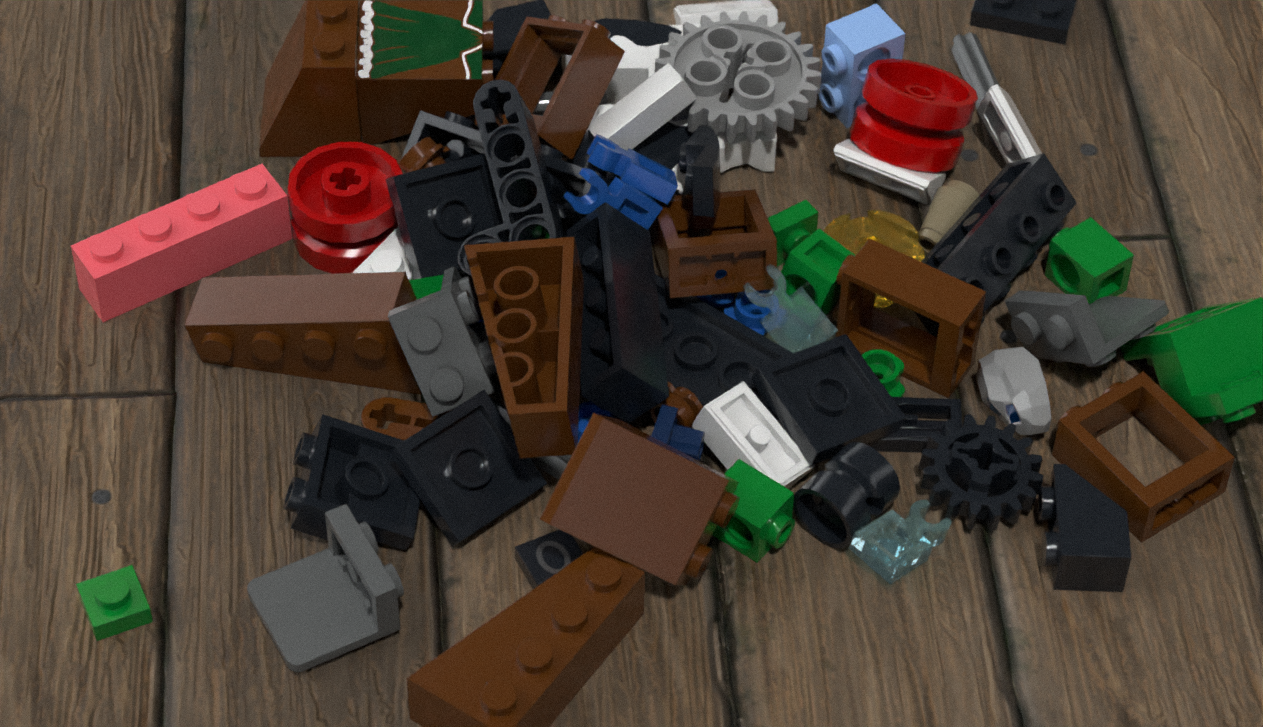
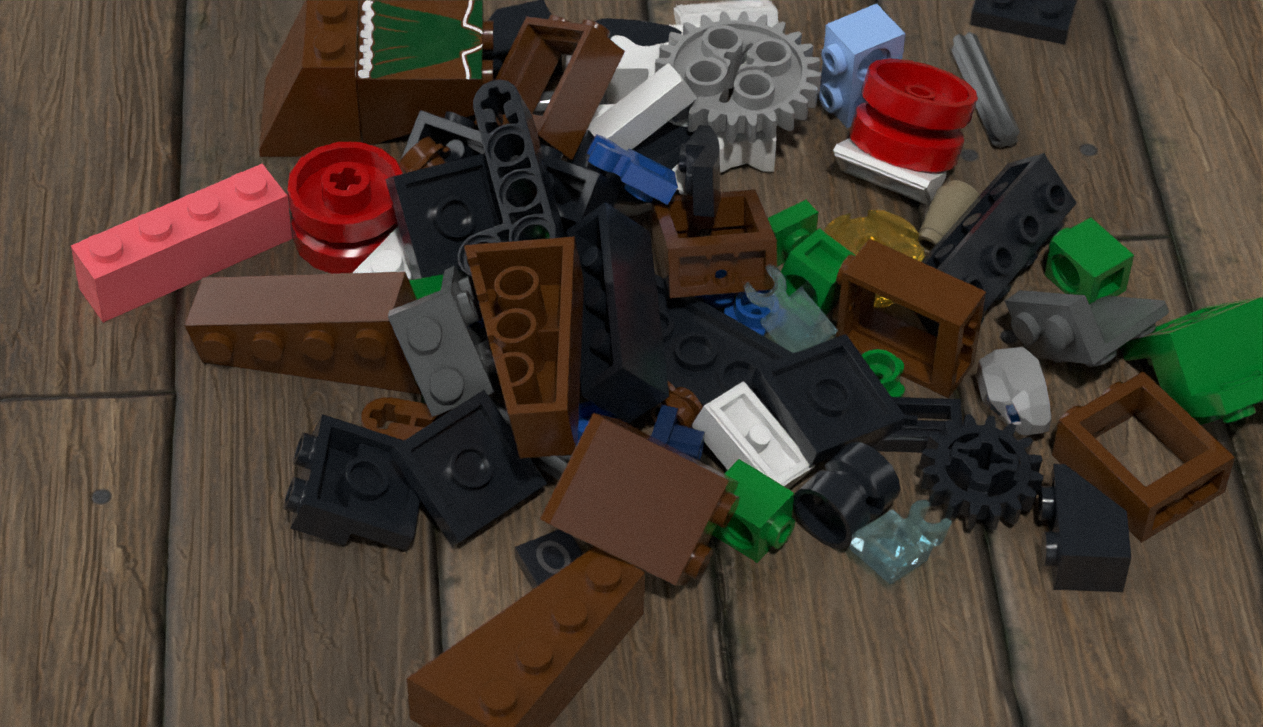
green plate [76,565,153,641] -> none
dark grey bracket [247,504,404,672] -> none
blue plate [563,168,663,230] -> none
white slope [977,84,1042,164] -> none

